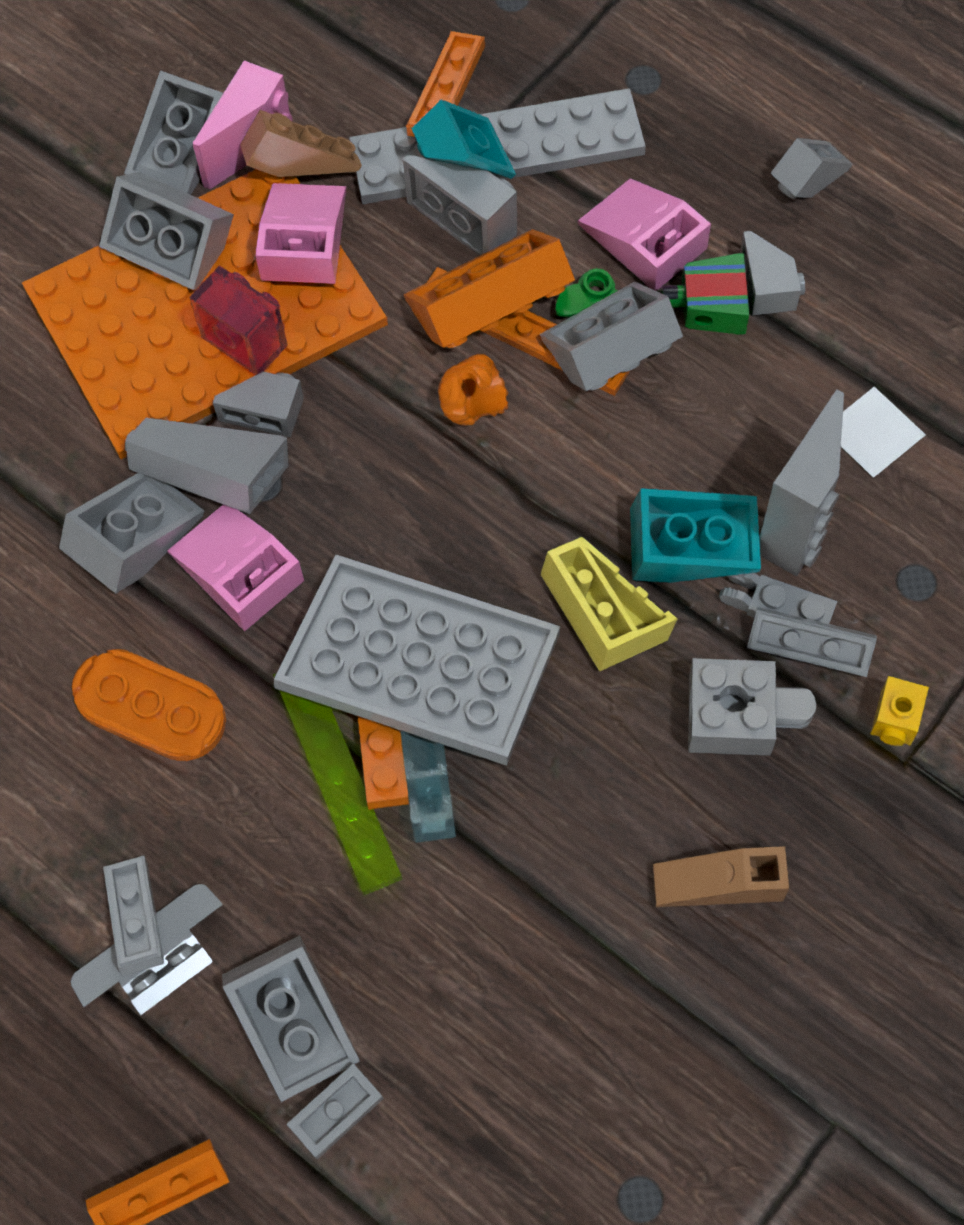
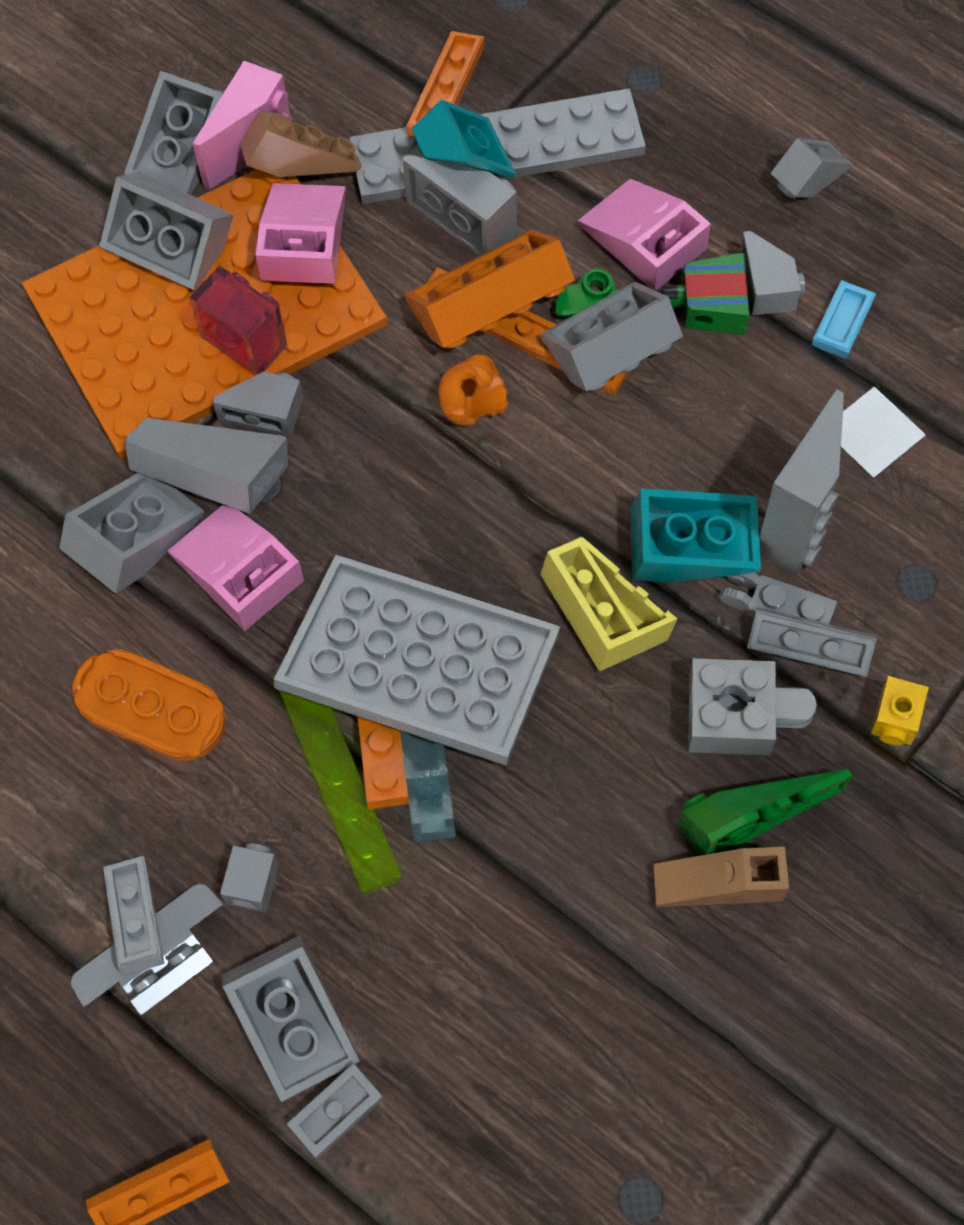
none -> light grey brick [220,843,279,913]
none -> green wedge [679,769,853,856]
none -> medium azure tile [811,280,876,359]

